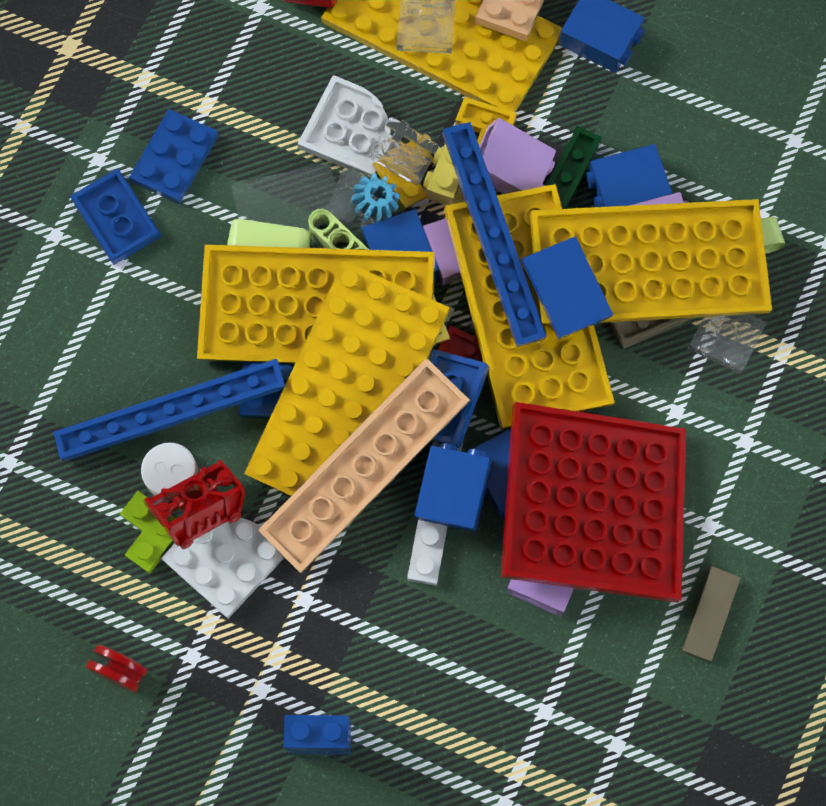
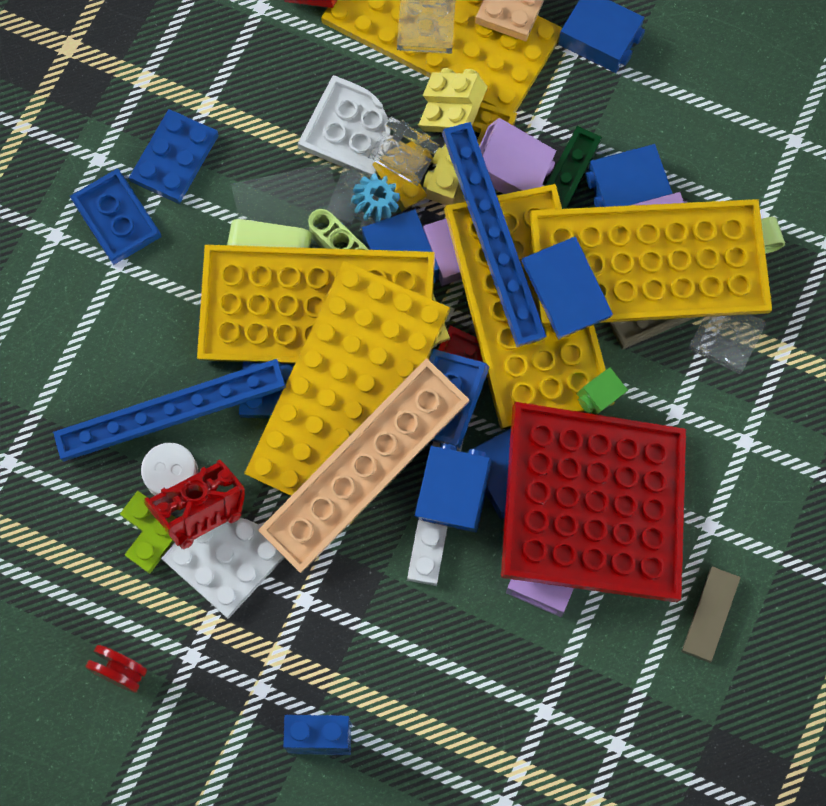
none -> light yellow plate [418,68,488,132]
none -> bright green brick [576,367,628,415]

